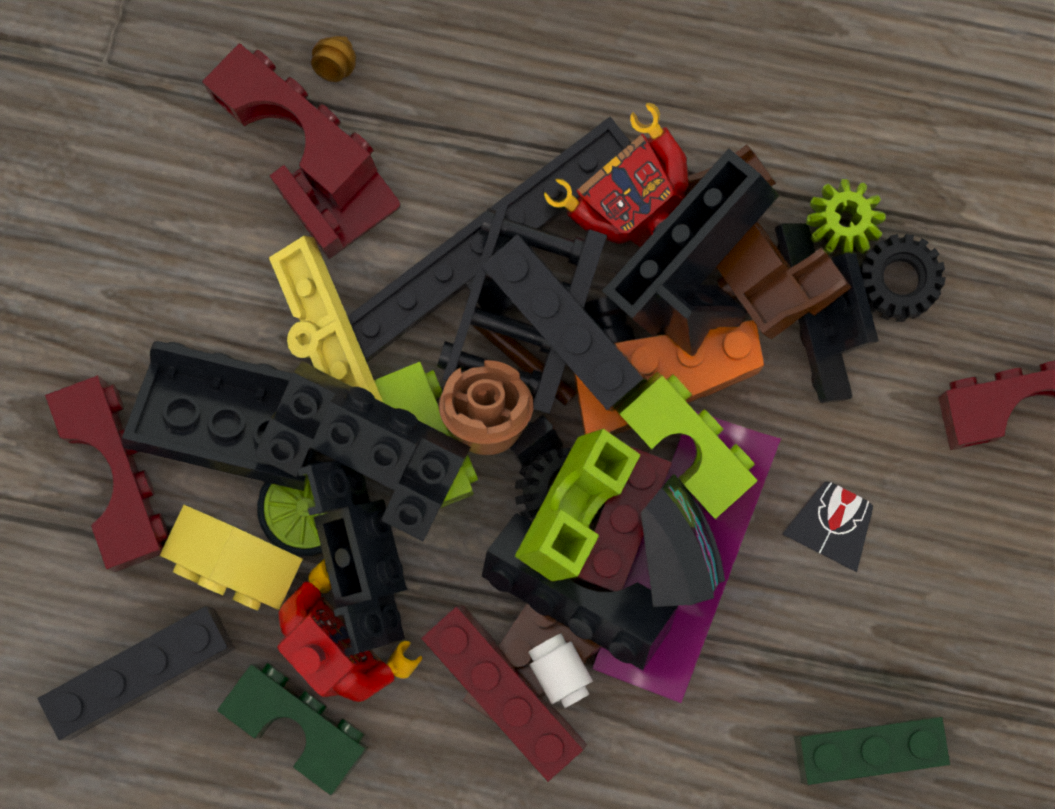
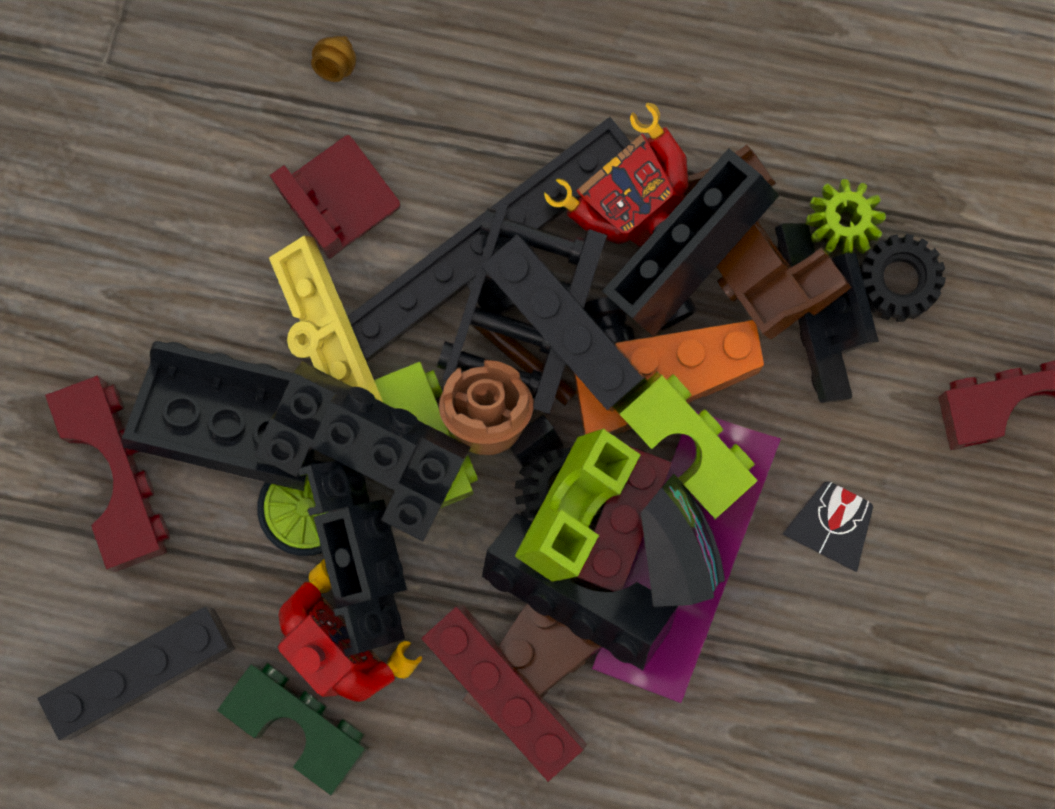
light yellow brick [160,505,303,611] -> none
dark red arch [202,43,378,210] -> none
white brick [528,633,593,708] -> none
black slope [656,284,747,356] -> none
dark green arch [794,717,950,785] -> none

